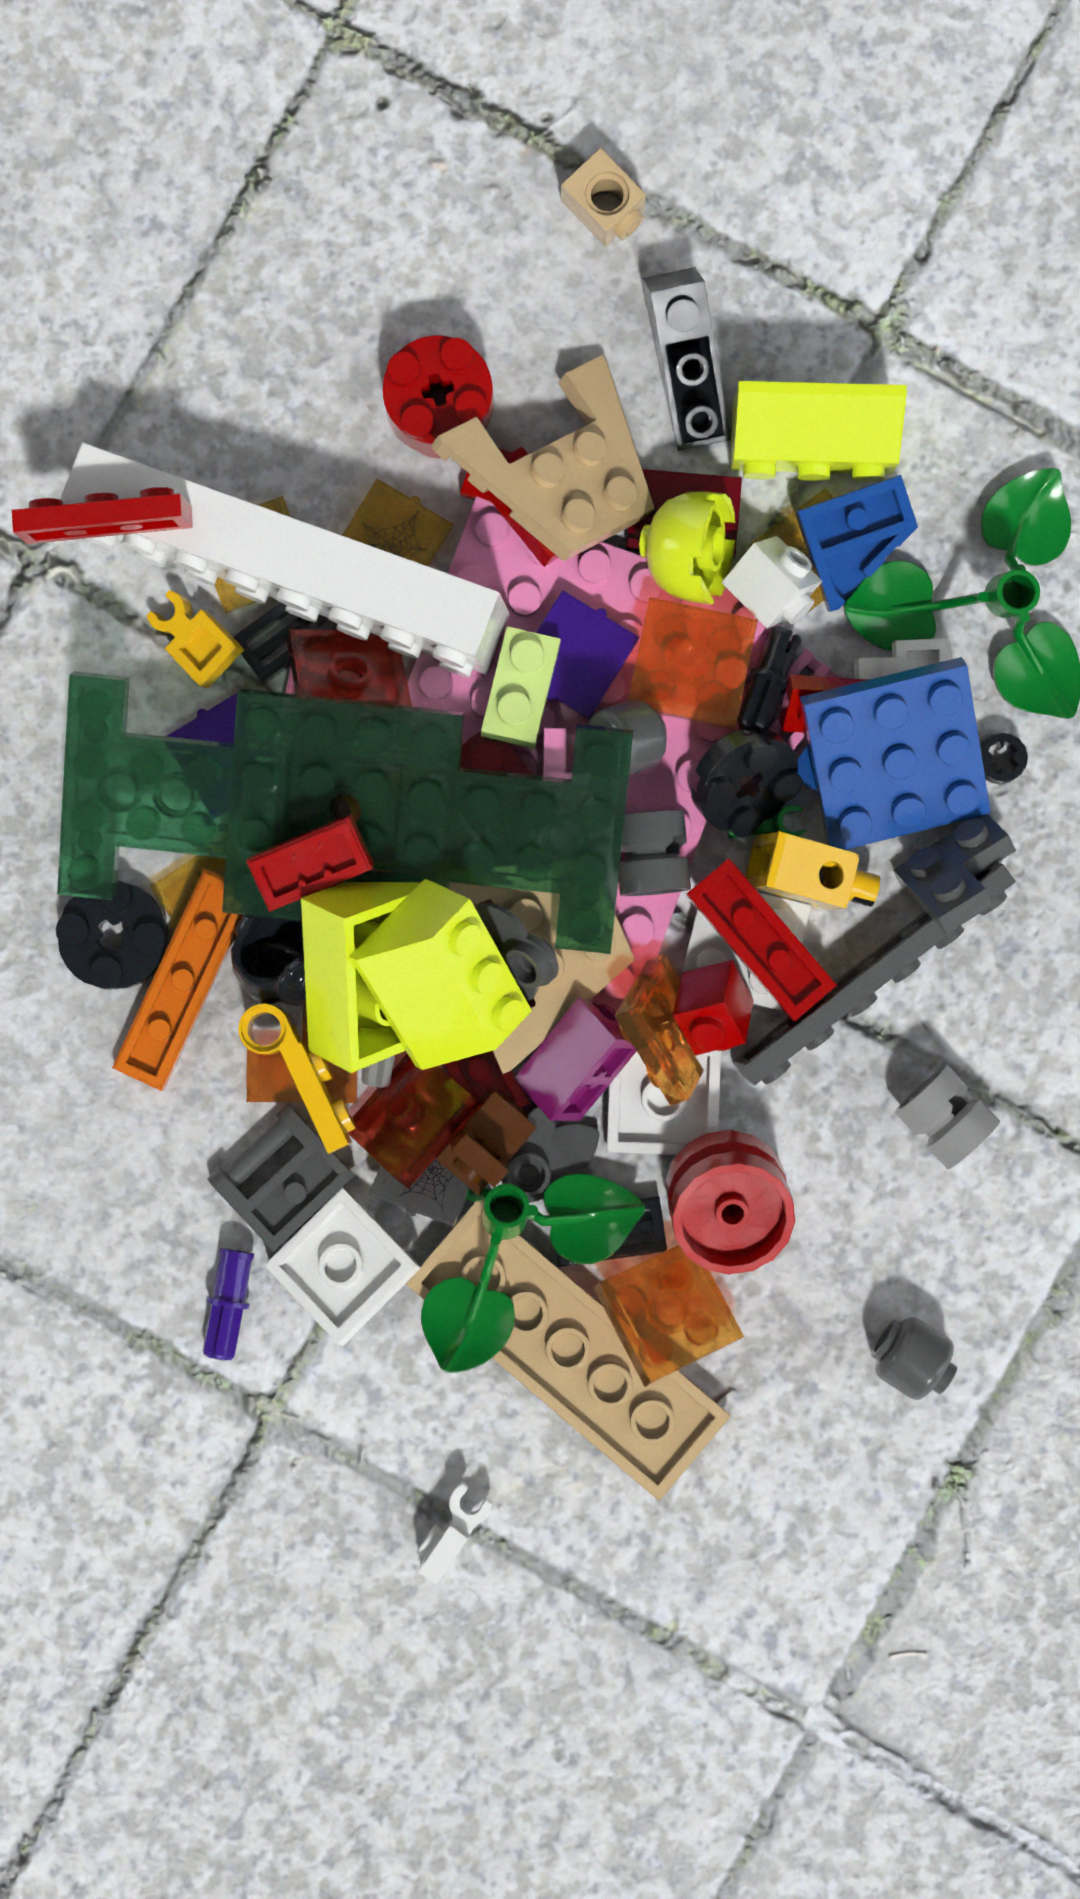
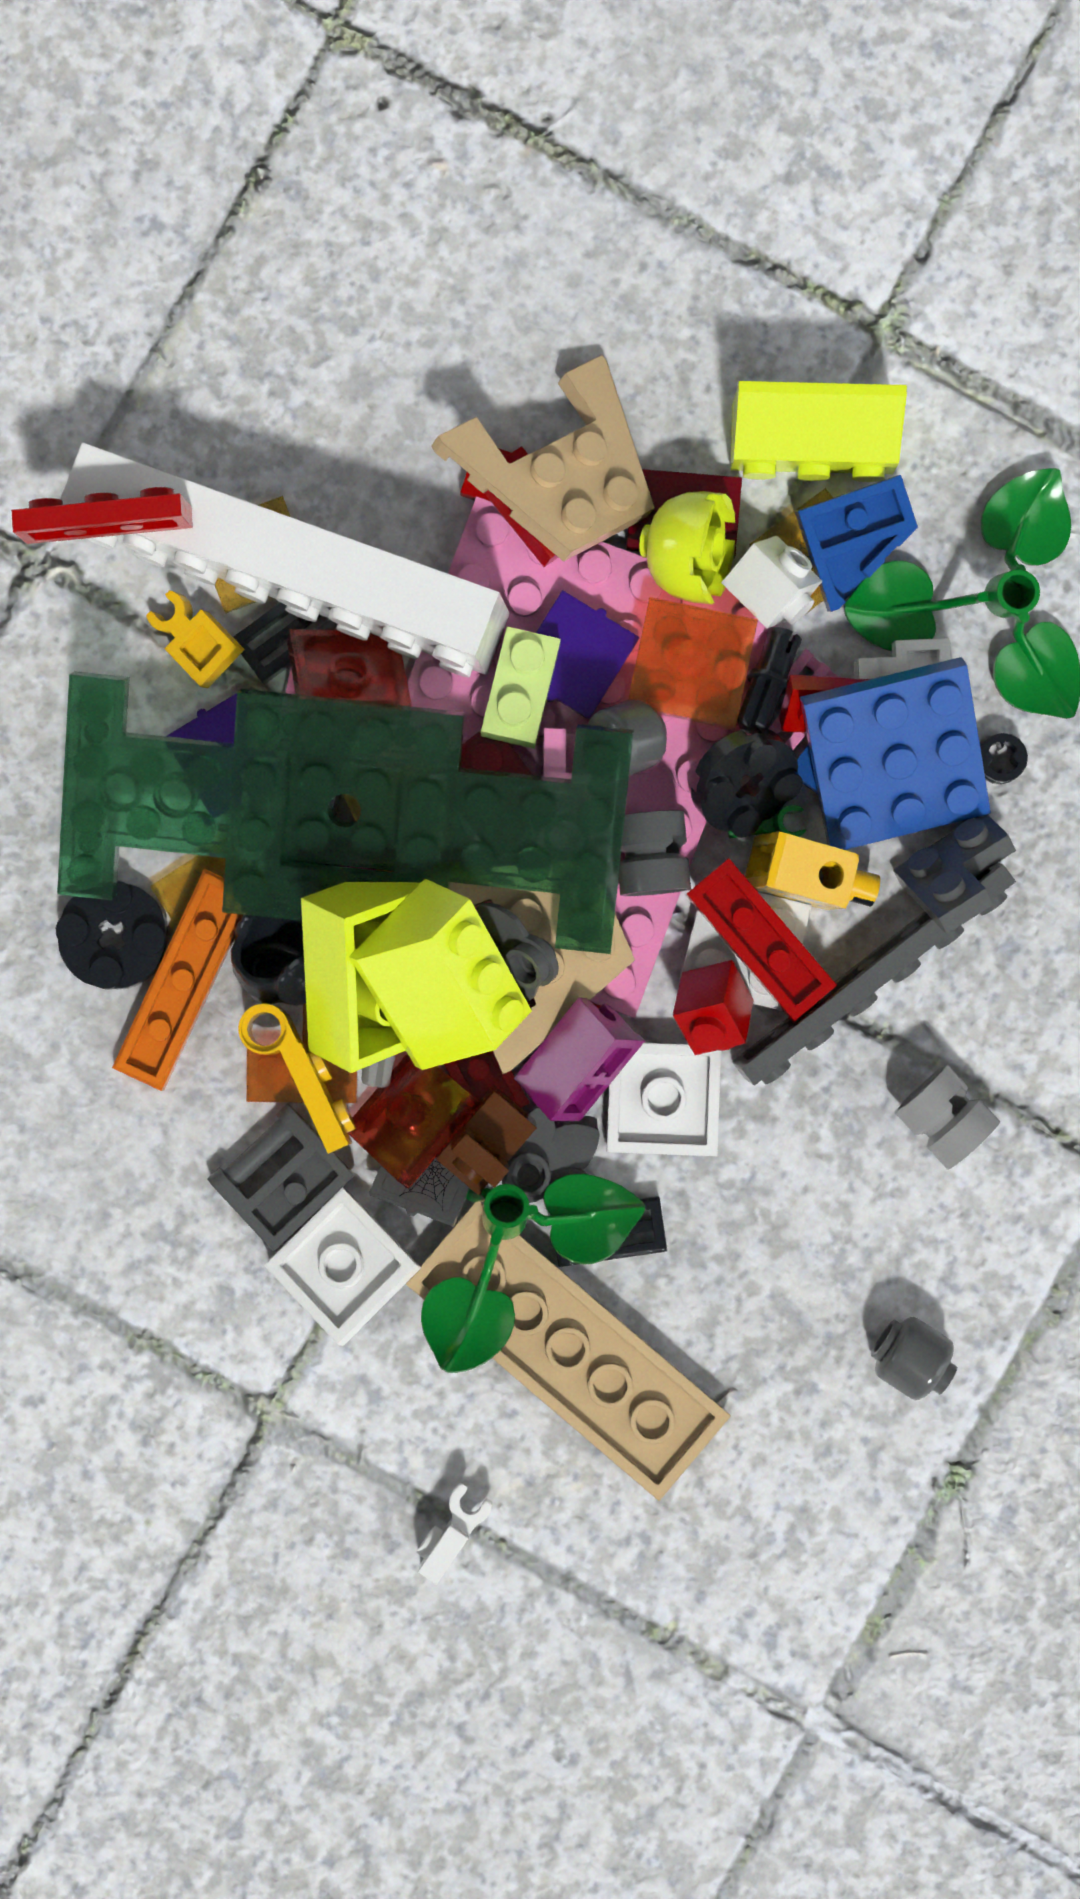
dark purple axle [202,1248,255,1360] -> none
red plate [246,814,374,912] -> none
clear yellow piece [342,479,454,567] -> none
red brick [382,335,494,458] -> none
tan brick [561,148,646,247] -> none
clear orange plate [594,1245,744,1387] -> none
clear orange plate [615,954,704,1106] -> none
slope [642,267,731,451] -> none
red wheel [665,1130,796,1275] -> none

